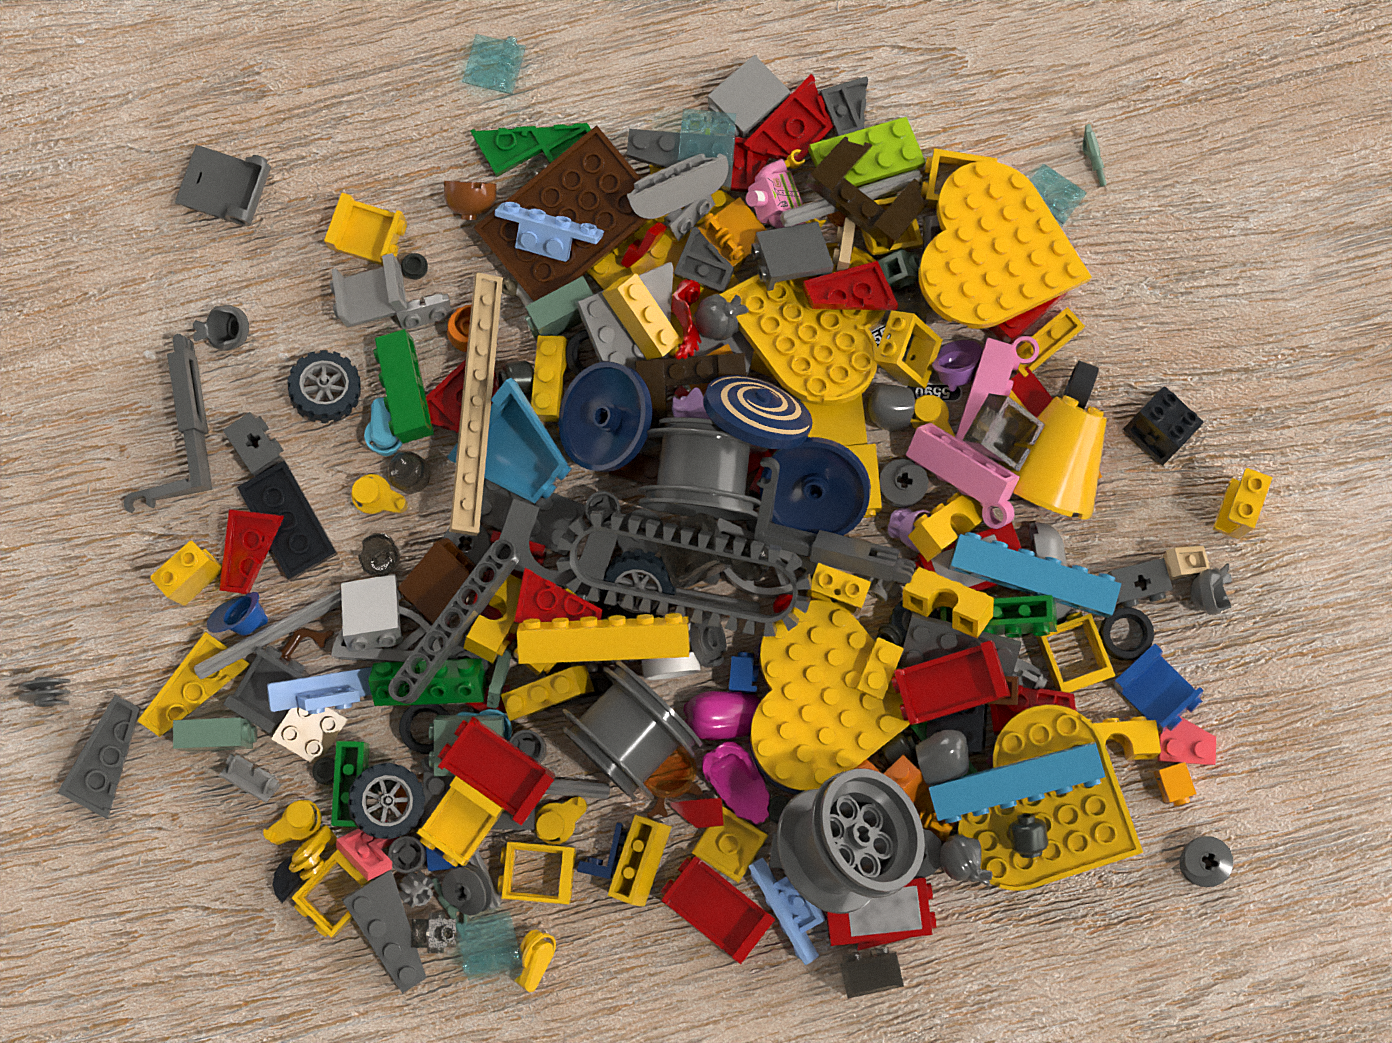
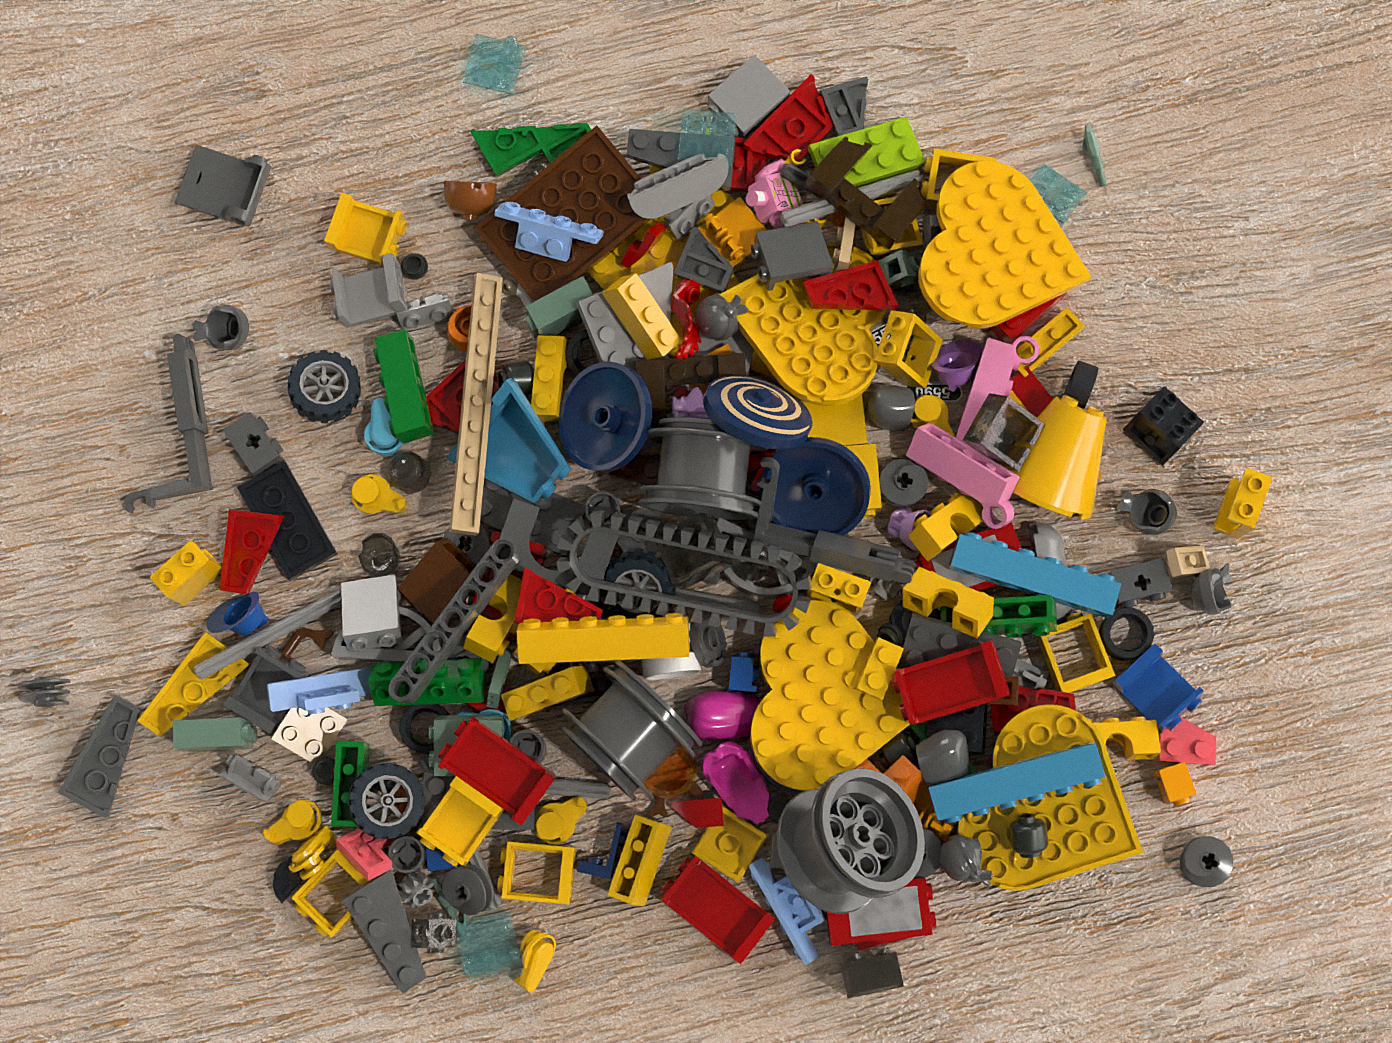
none -> dark grey axle [780,163,822,198]
none -> dark grey hat [1117,489,1177,535]

